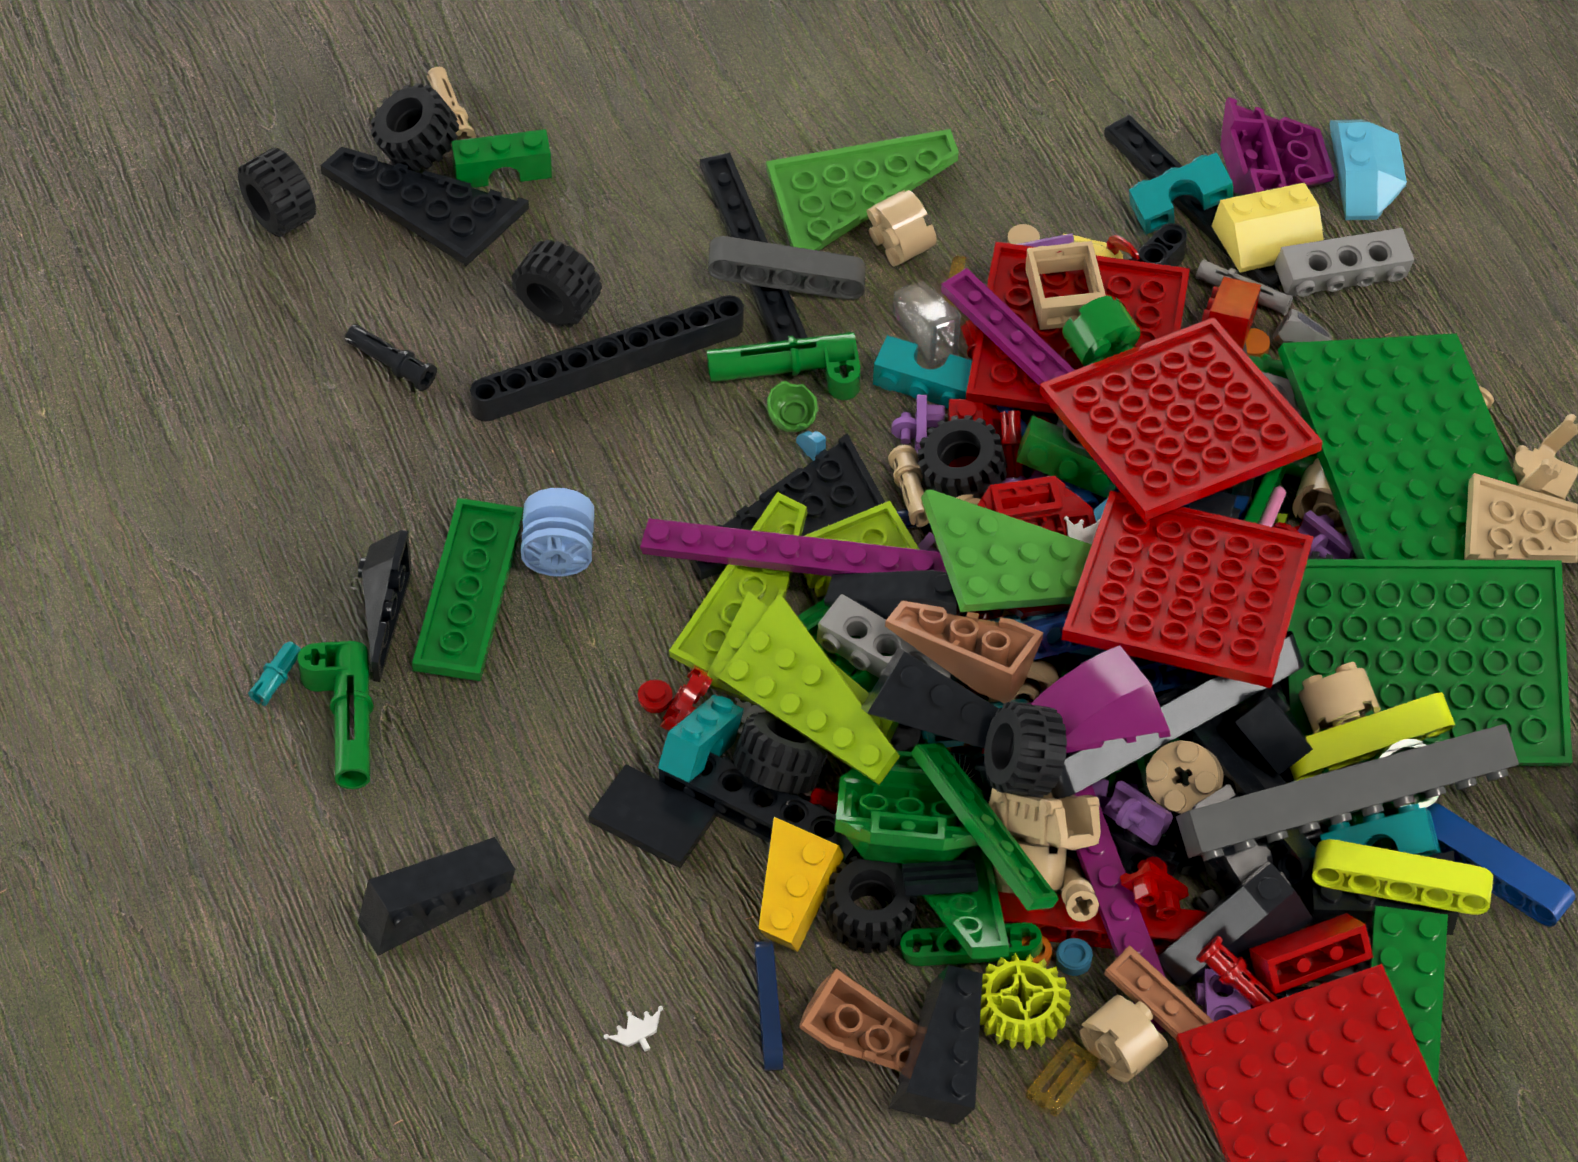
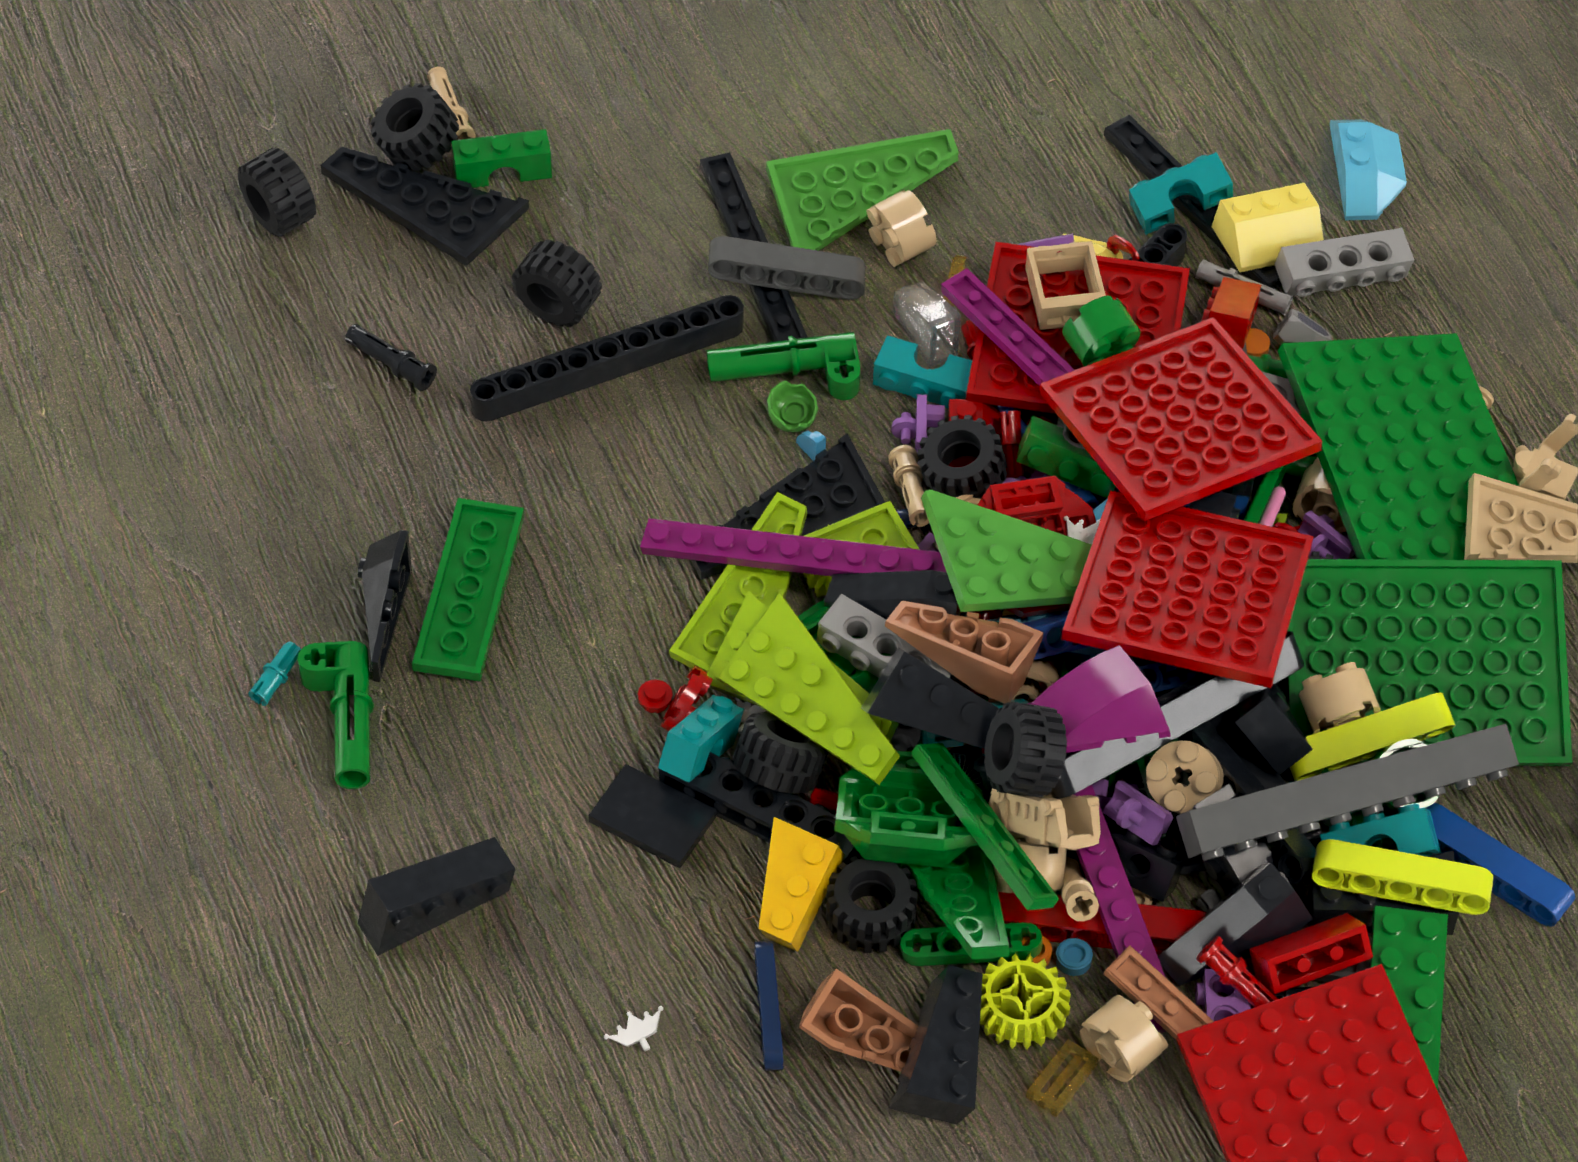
light blue wheel [521,488,594,576] -> none
black tile [902,859,978,896] -> none
tan tile [1007,224,1040,244] -> none
red hips [1120,856,1189,921] -> none
magenta wedge [1220,97,1335,195] -> none

